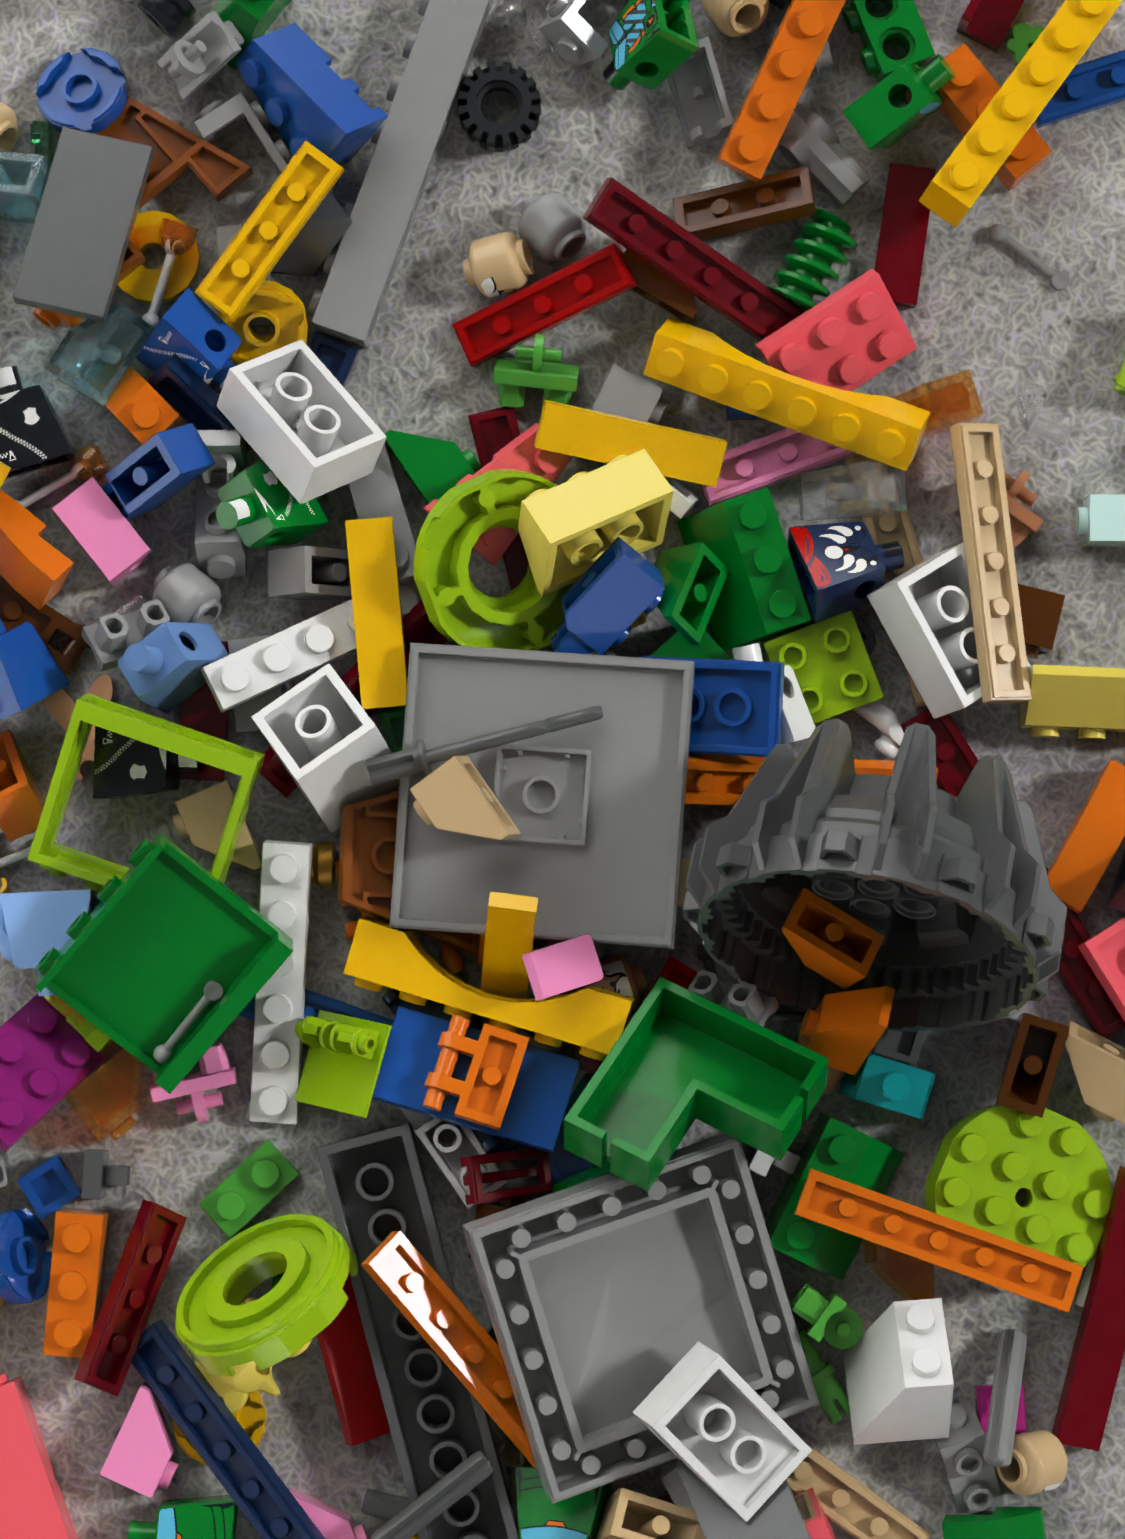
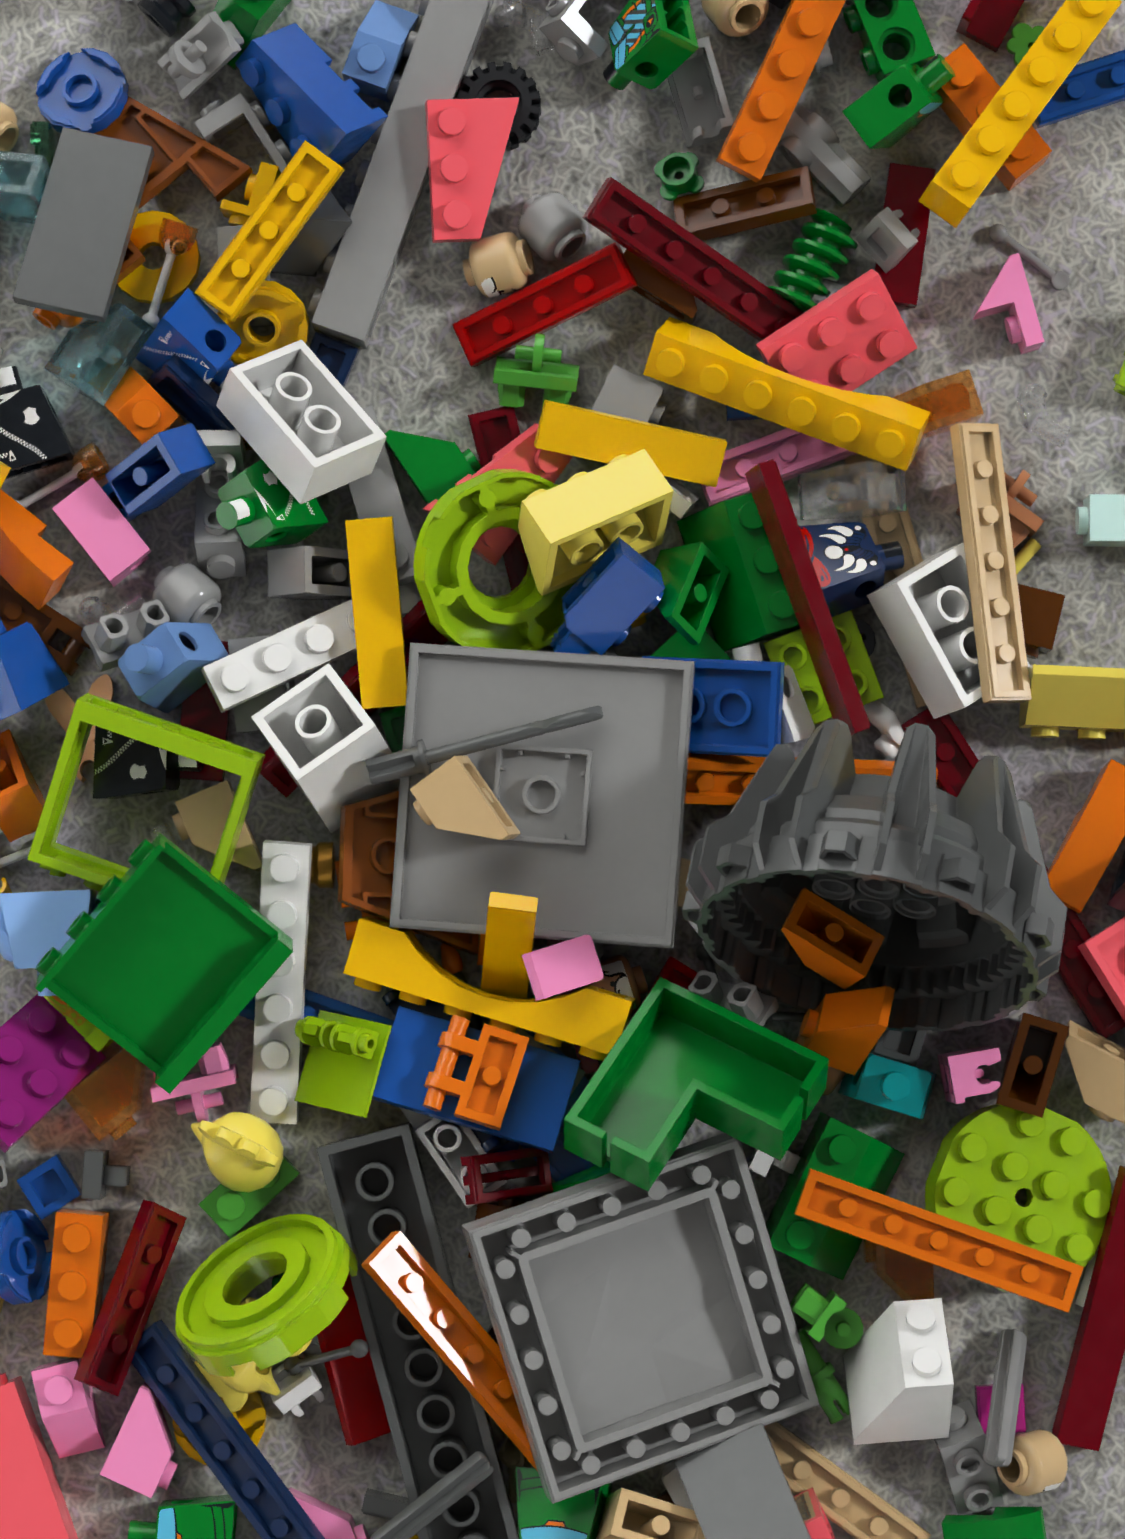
light grey hinge [153,981,223,1063] -> none
white slope [633,1341,812,1522] -> none
none -> bright pink slope [31,1357,106,1459]
none -> light yellow piece [191,1112,283,1192]
none -> yellow bracket [219,161,281,226]
none -> white tile [270,1352,324,1417]
none -> dark grey hinge [284,1339,369,1376]
none -> medium blue slope [342,0,419,102]
none -> coral wing [425,97,520,243]
none -> green plate [654,152,705,201]
none -> dark red tile [745,459,870,736]
none -> light grey tile [856,207,920,273]
none -> bright pink hinge [937,1046,1001,1104]
none -> bright pink slope [973,253,1045,354]
none -> light yellow piece [1014,538,1041,574]

